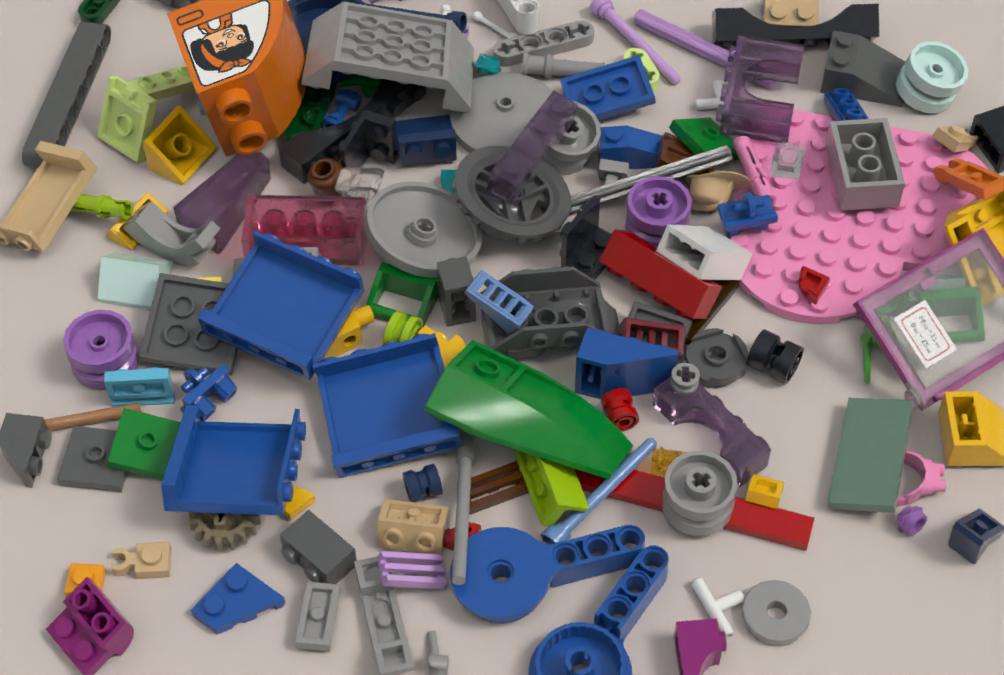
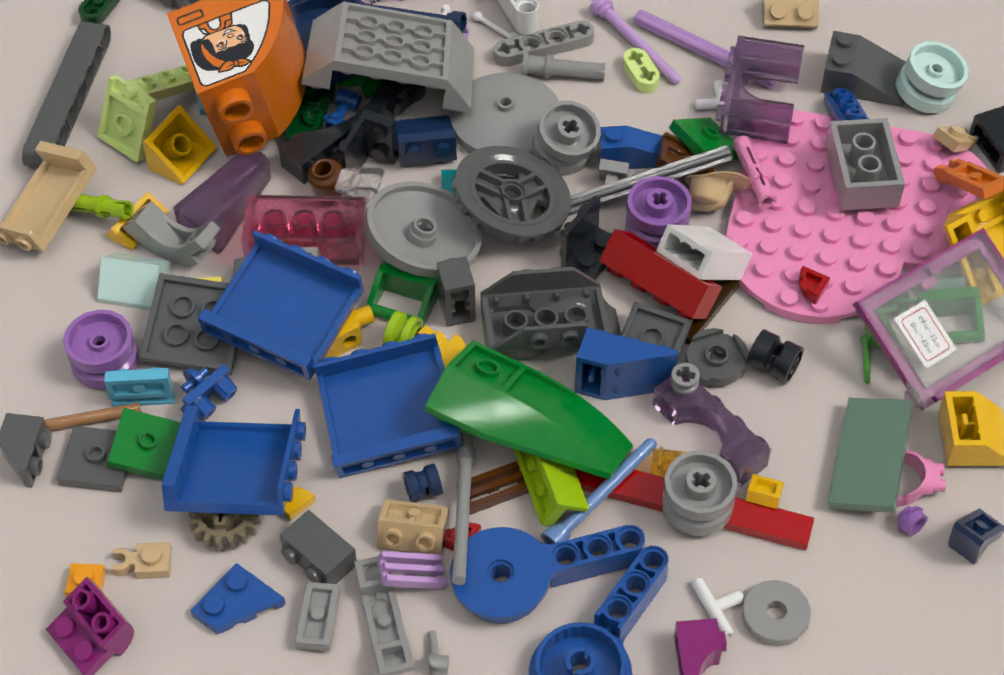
medium blue slope [463,270,534,334] -> none
teal plate [472,54,502,75] -> none
clear purple arch [487,90,578,205] -> none
blue plate [560,55,656,121] -> none
red wheel [601,388,639,432] -> none
dark red slope [619,317,685,357] -> none
black arch [712,4,880,49] -> none
blue hips [717,191,778,237] -> none
clear slope [771,140,806,179] -> none

